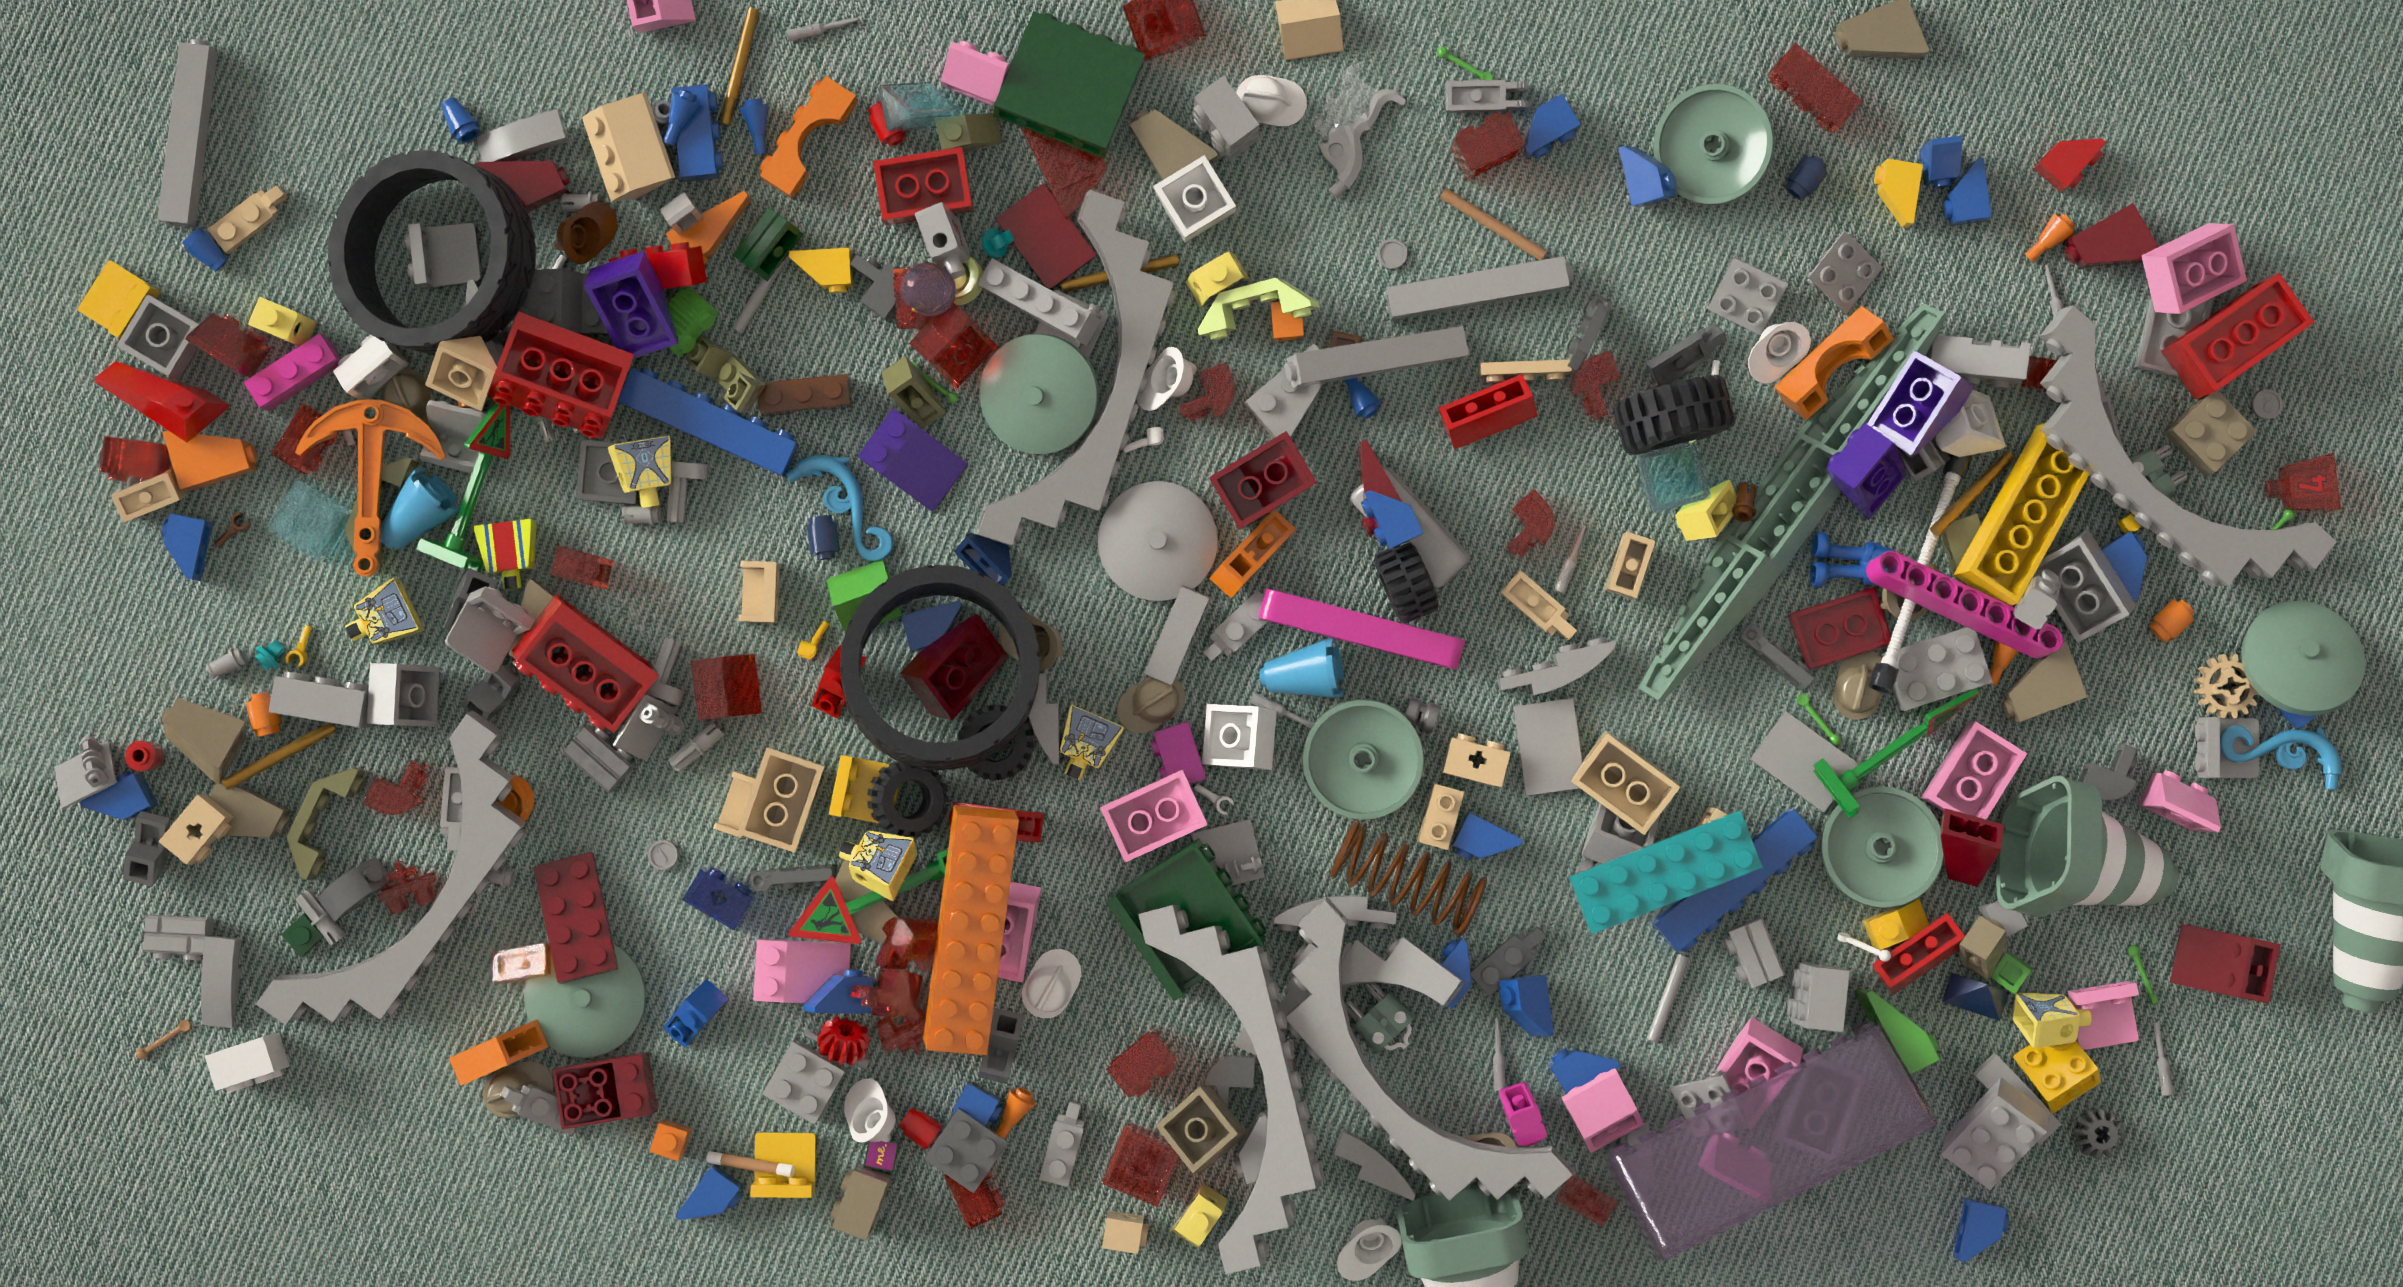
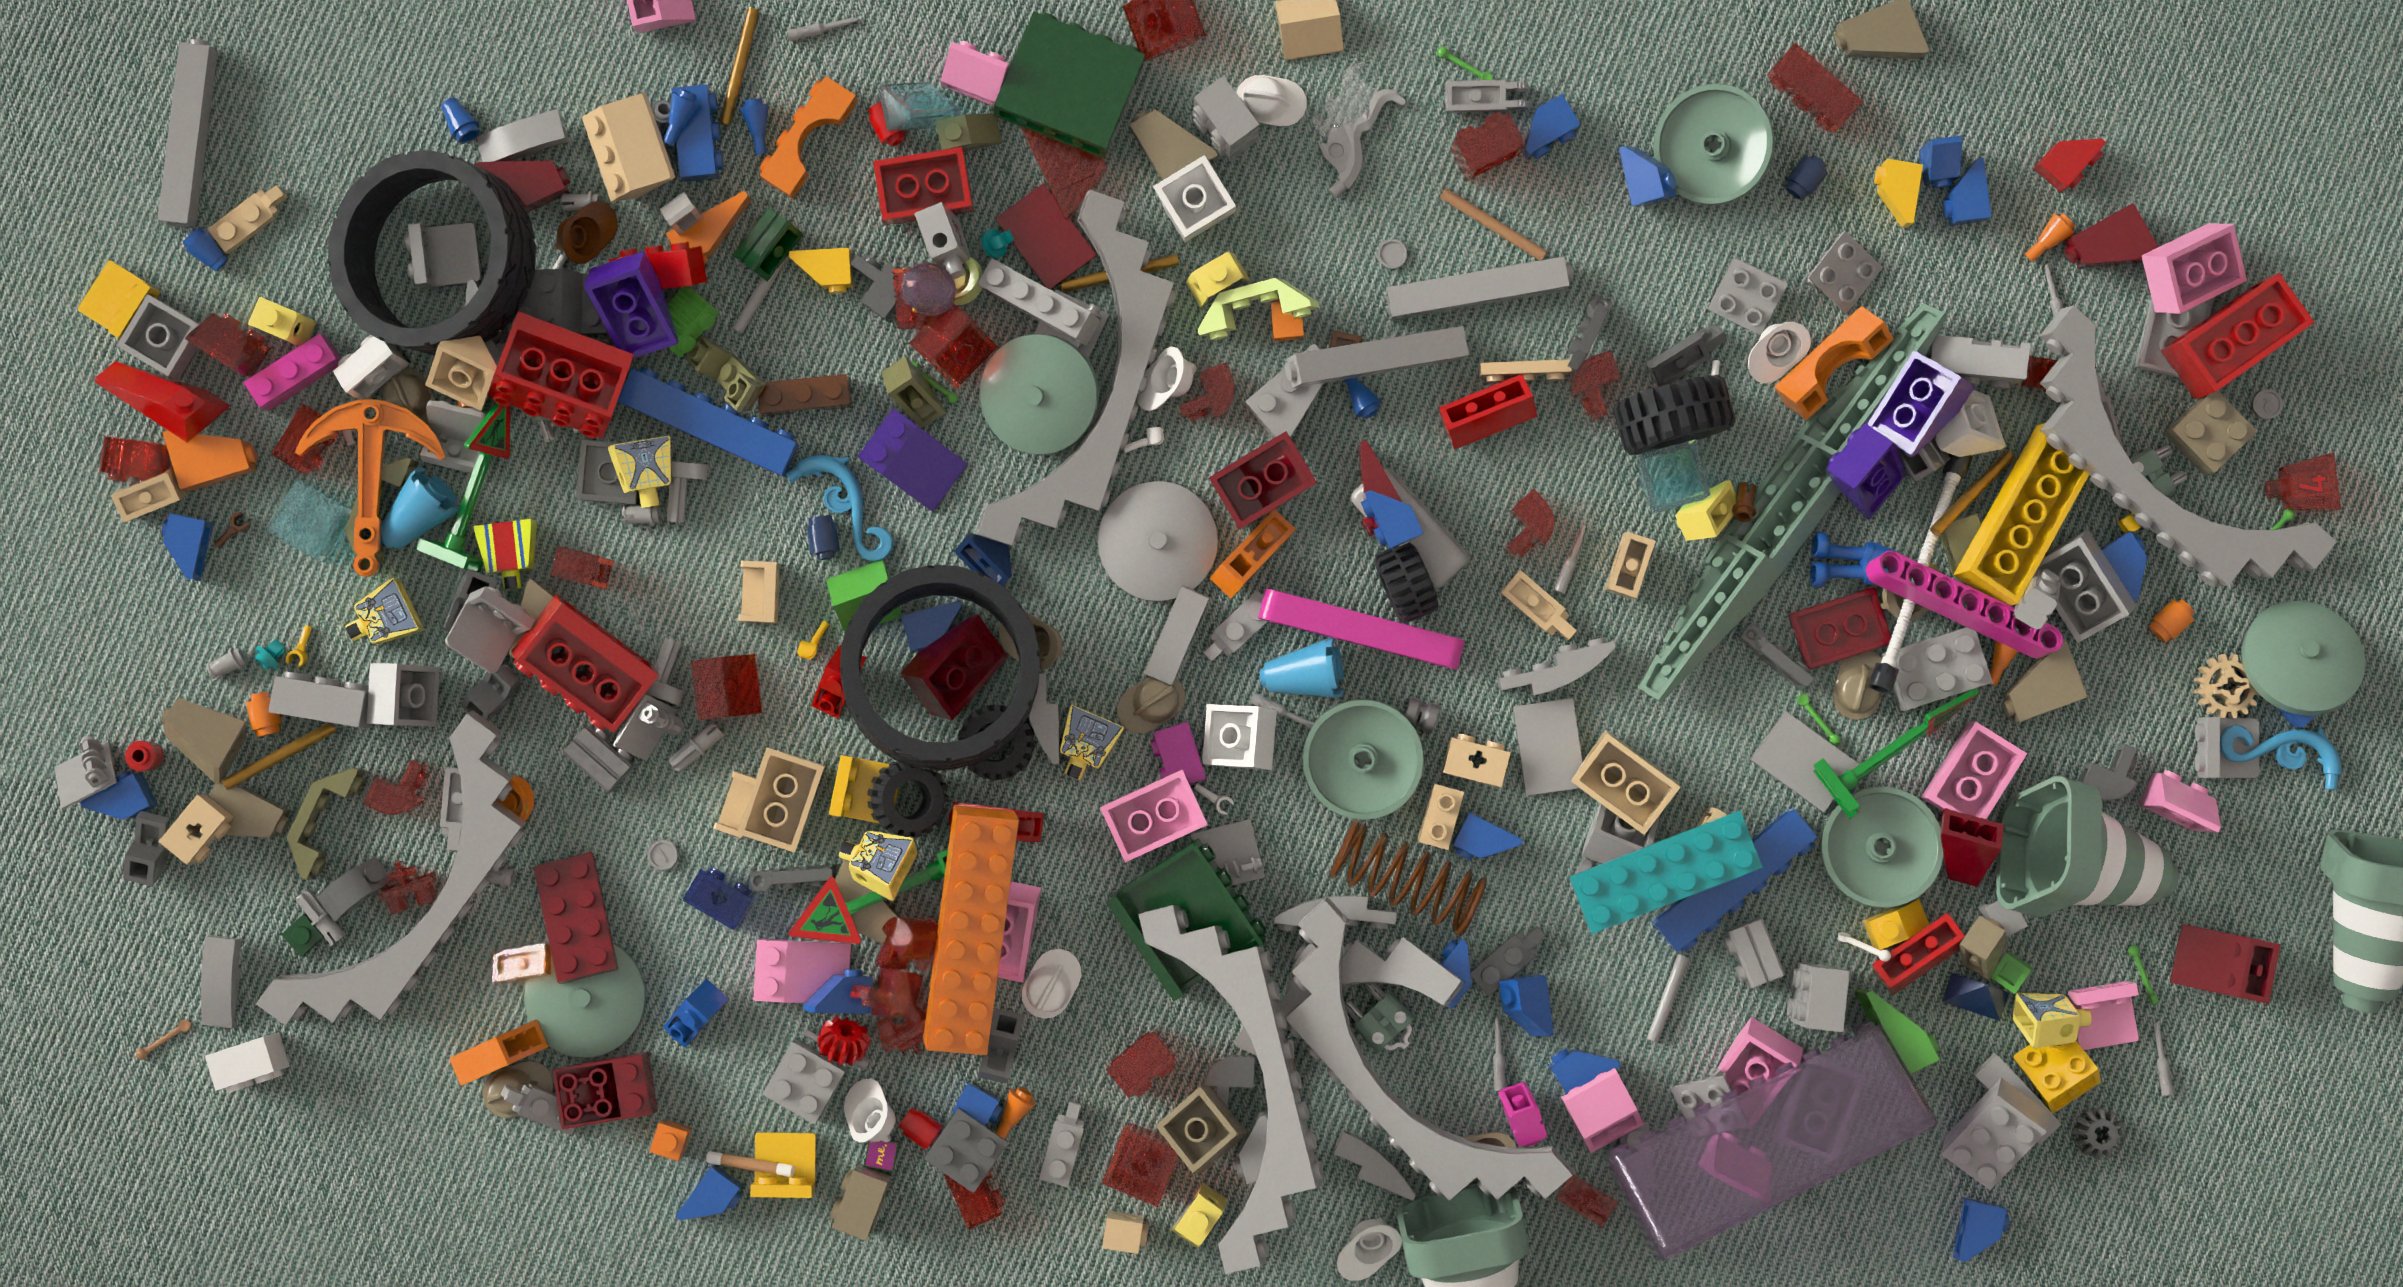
light grey brick [143,914,214,960] -> none

